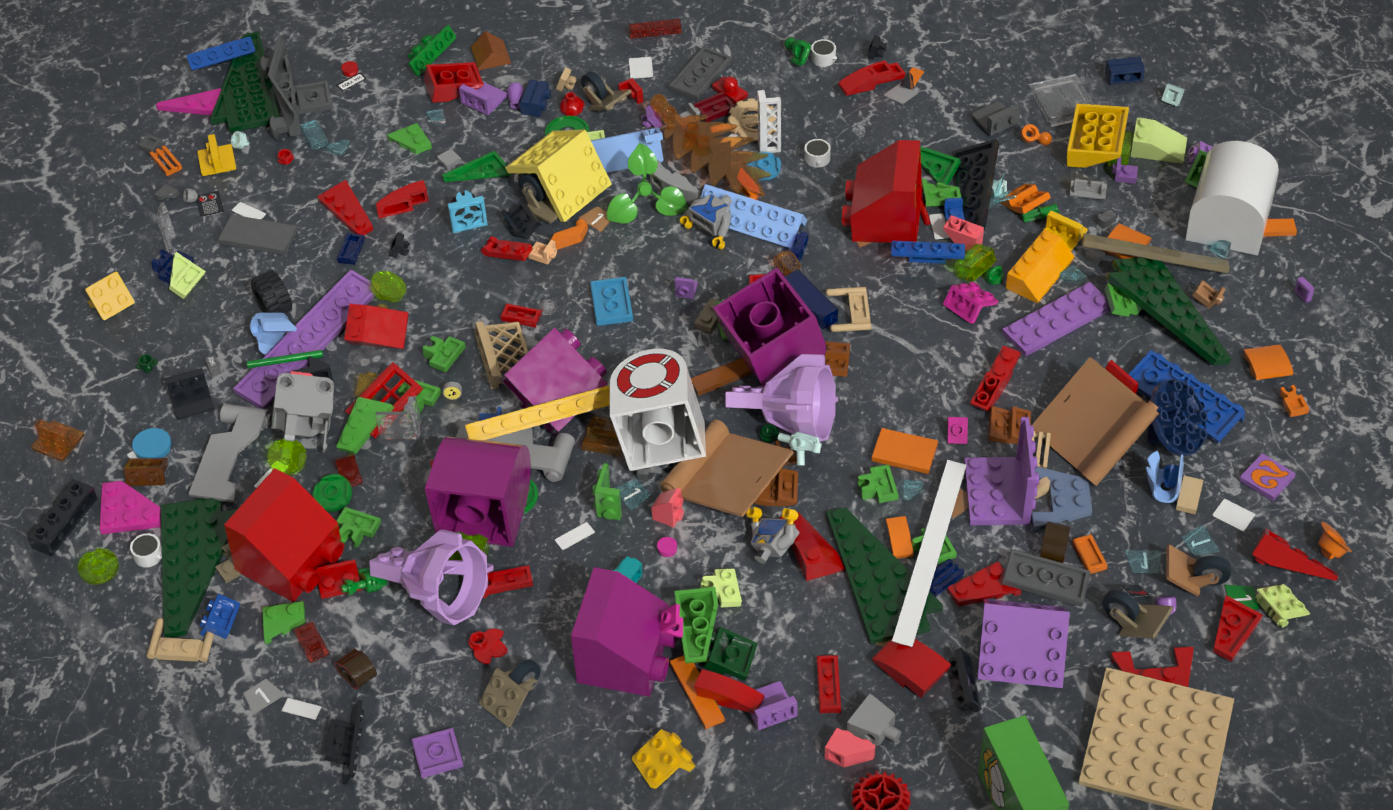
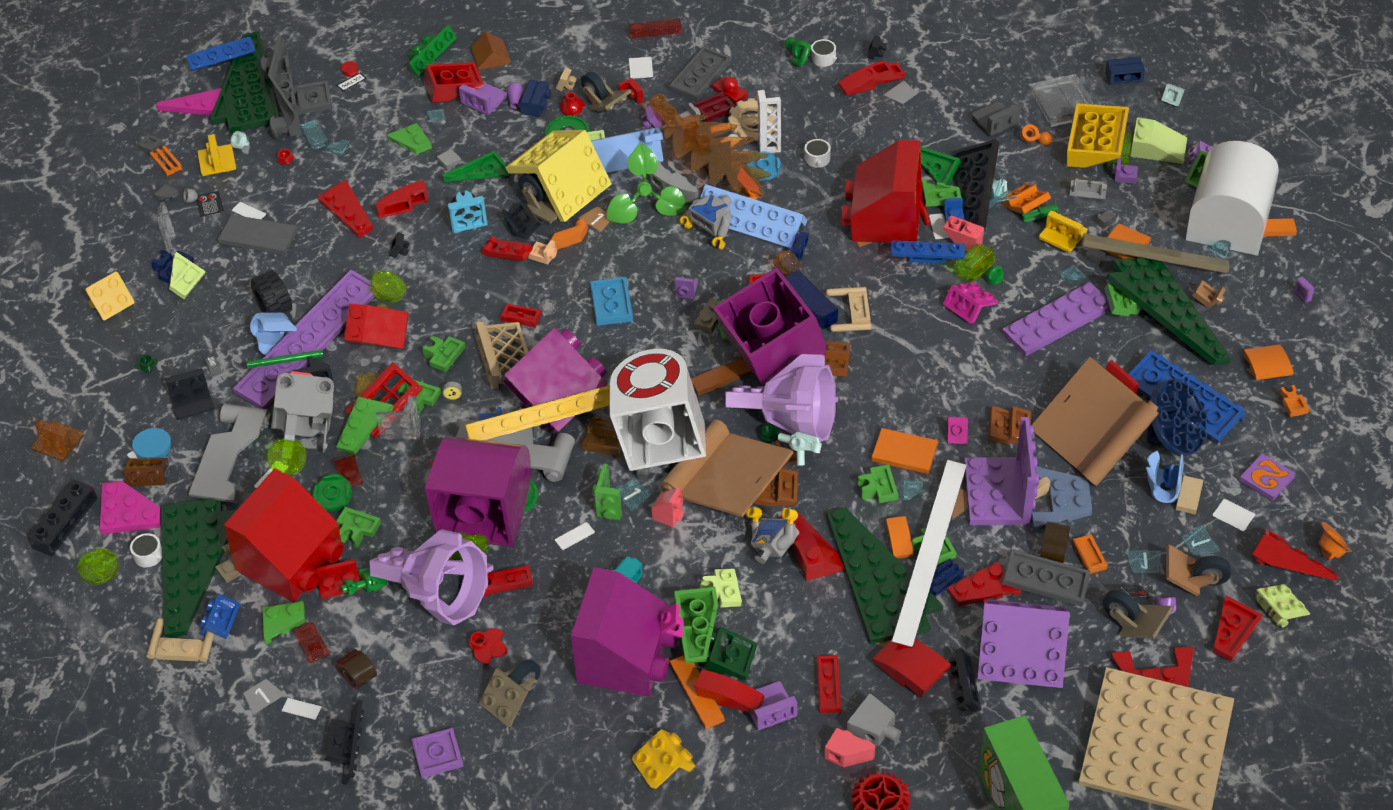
clear blue tile [337,233,365,265] -> none
dark pink tile [657,537,677,557] -> none
sticker [900,67,924,90] -> none
red slope [970,345,1021,411] -> none
light orange slope [1006,229,1075,304] -> none
tan tile [1031,431,1051,469] -> none
green sticker [1225,585,1259,610] -> none

